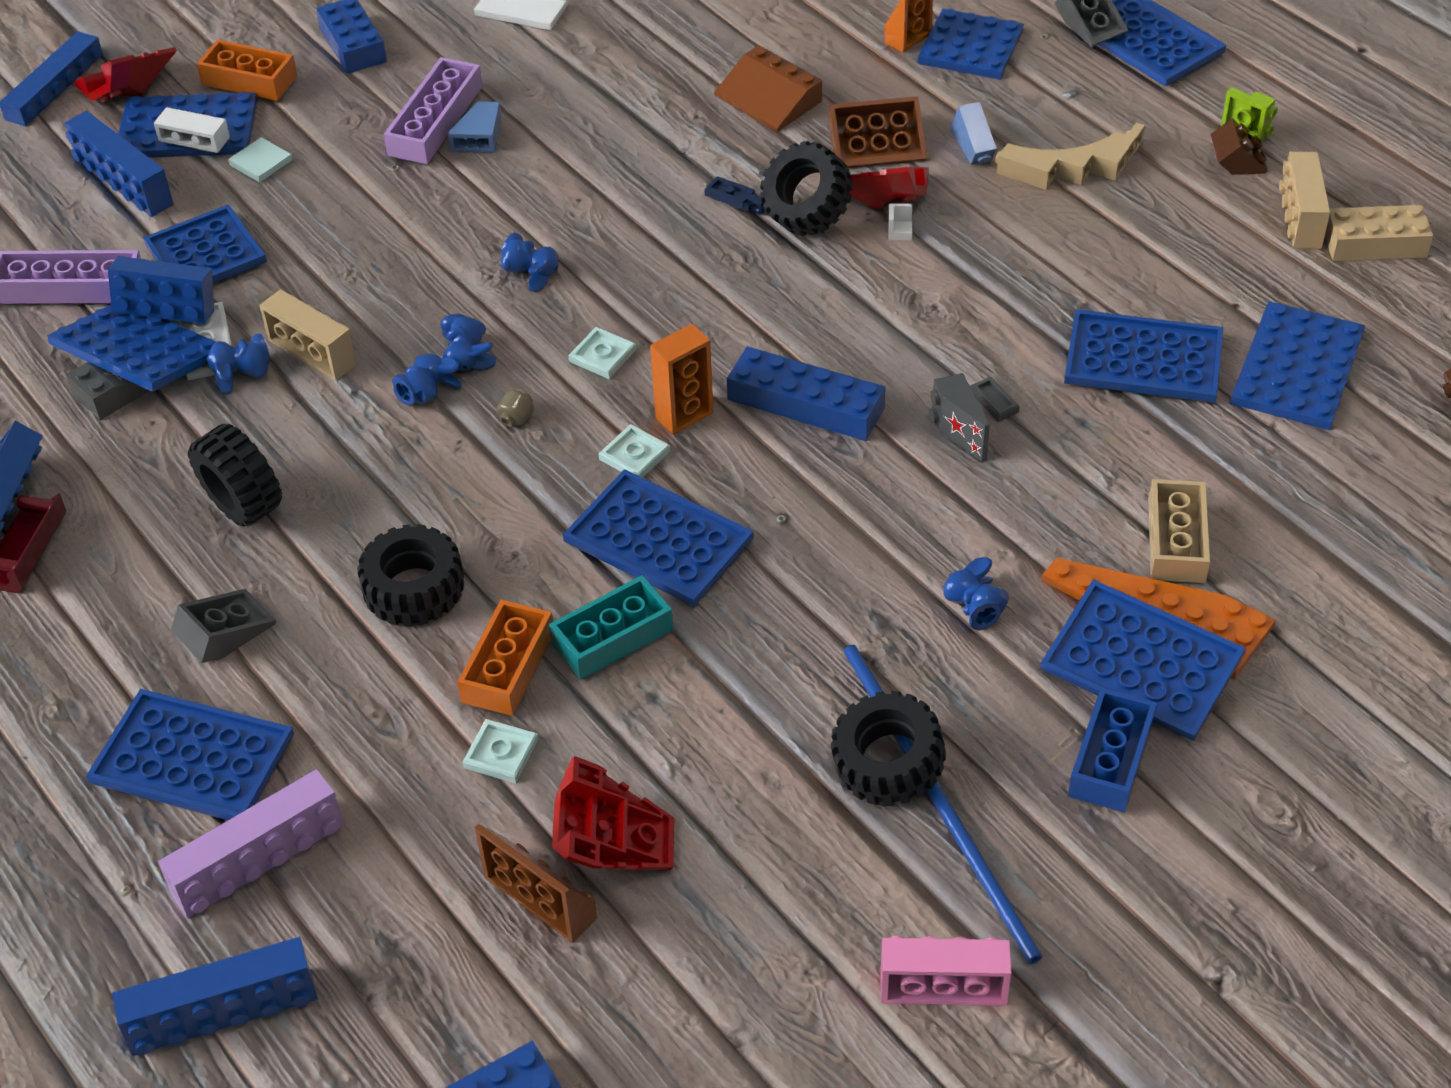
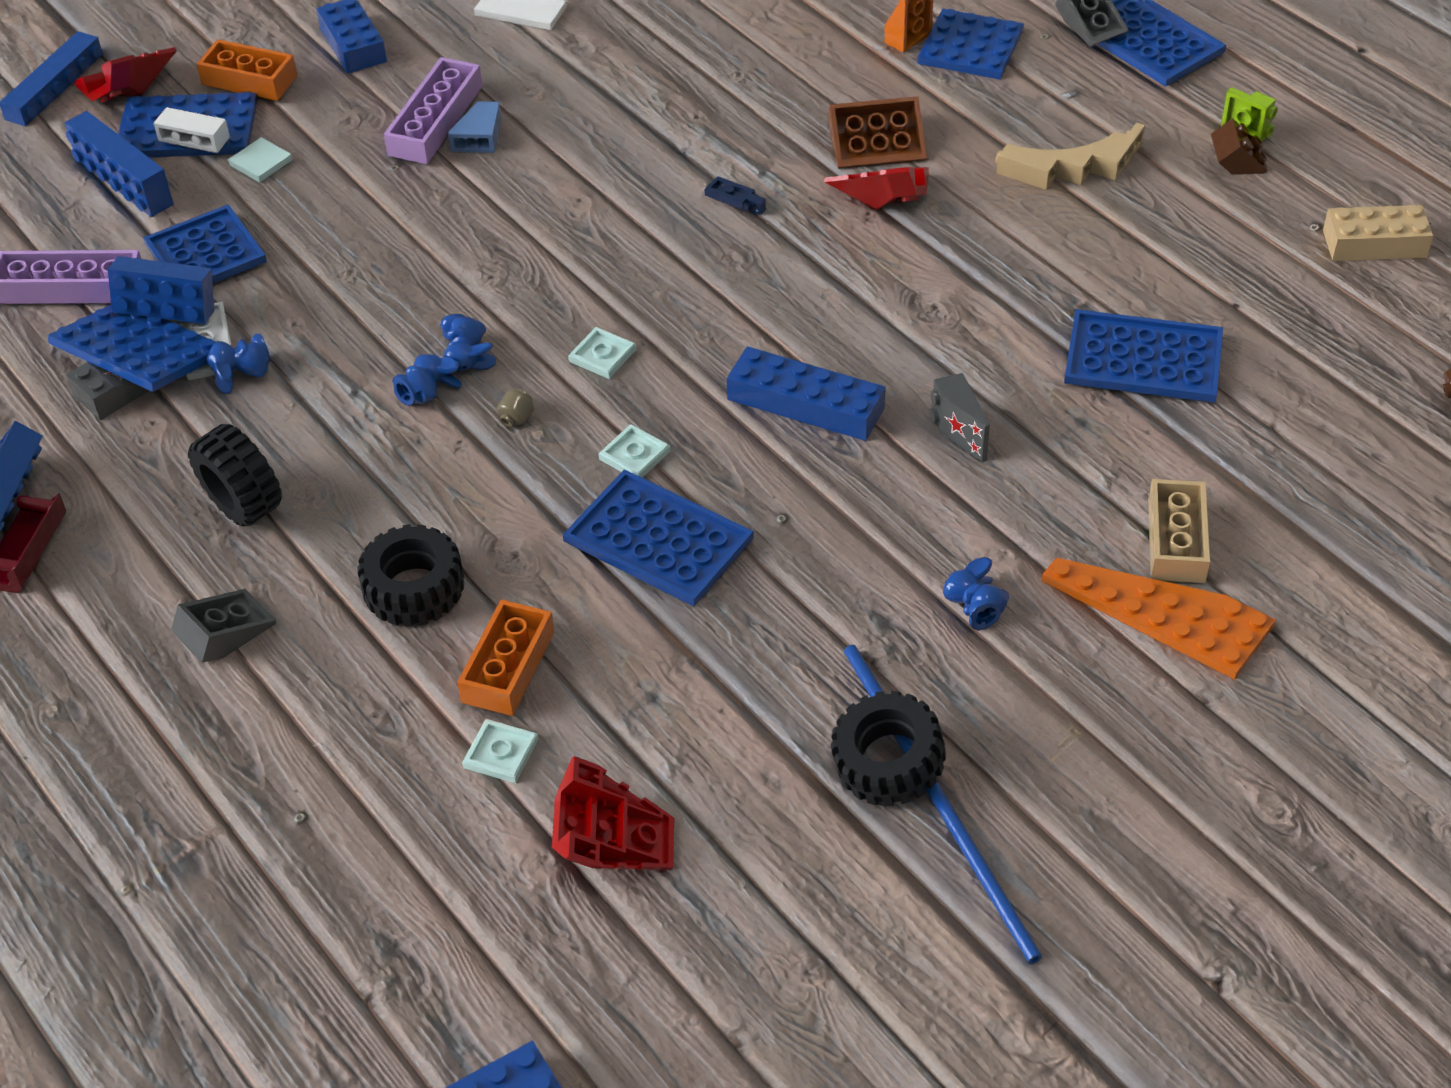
blue plate [86,689,294,820] -> none
blue brick [112,936,318,1056] -> none
lavender brick [158,769,344,918] -> none
tan brick [259,289,357,381] -> none
dark orange slope [475,824,597,943] -> none
blue animal [500,232,559,292] -> none
teal brick [549,575,674,680] -> none
orange brick [650,324,714,435] -> none
dark orange slope [714,45,822,132] -> none
black tyre [760,141,853,236] -> none
bright pink brick [881,936,1011,1006] -> none
white panel [888,203,912,240] -> none
medium blue slope [950,102,997,164] -> none
dark grey tile [970,376,1020,422] -> none
blue plate [1040,579,1246,741] -> none
blue brick [1068,687,1157,813] -> none
blue plate [1230,301,1365,430] -> none
tan brick [1279,152,1330,249] -> none

